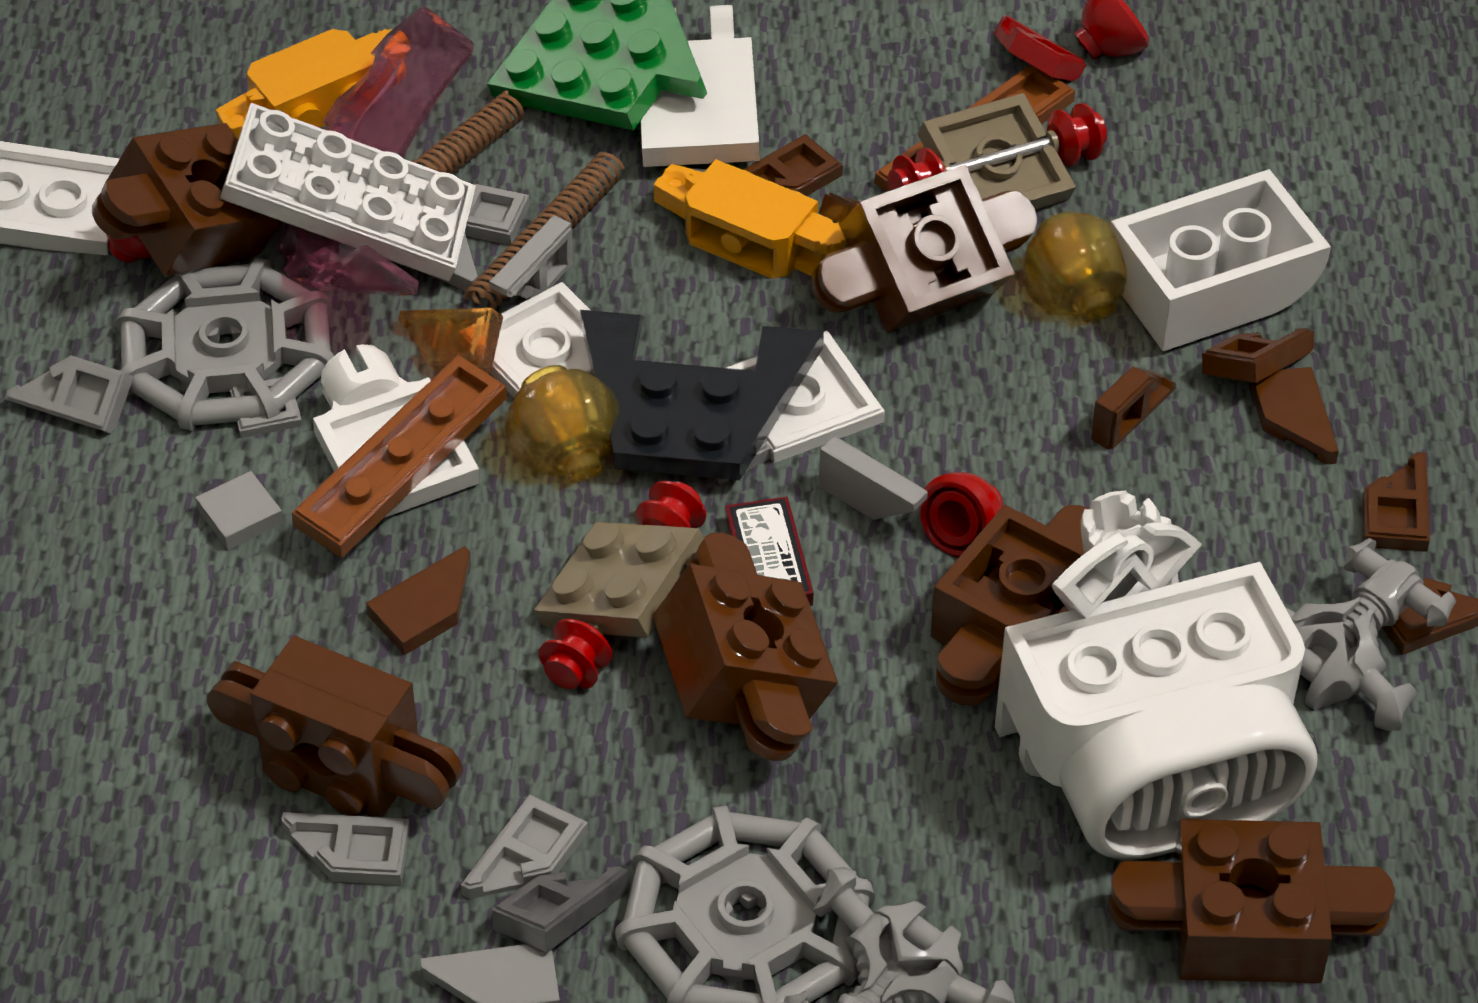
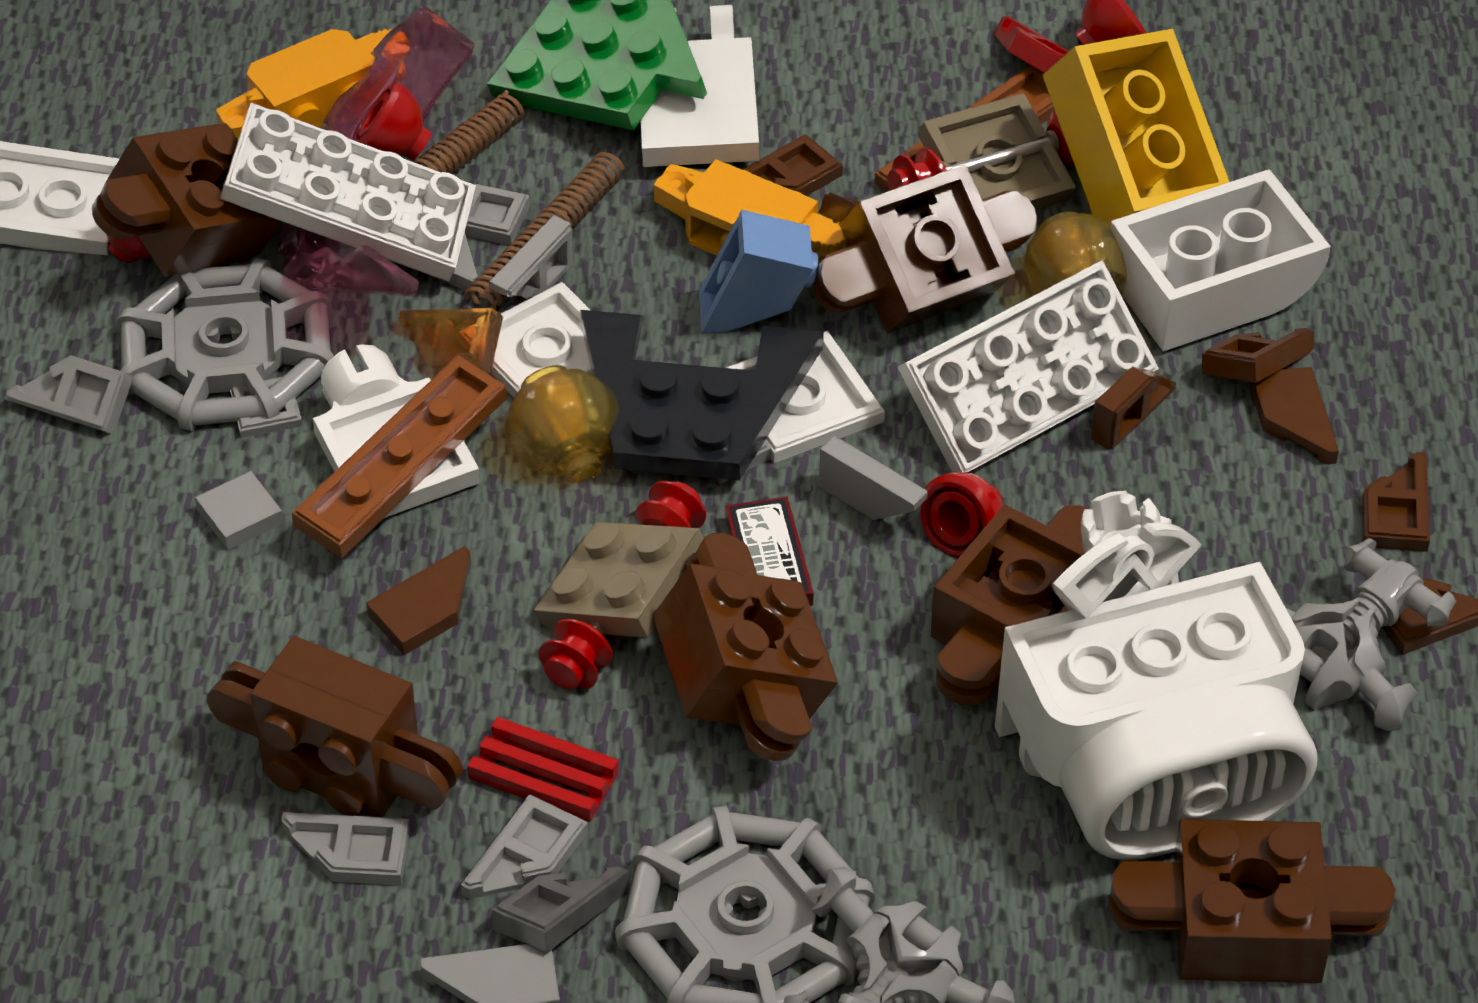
none -> red brick [354,83,432,161]
none -> red tile [467,716,619,822]
none -> medium blue slope [699,209,818,333]
none -> white tile [897,260,1159,472]
none -> yellow brick [1042,29,1229,238]

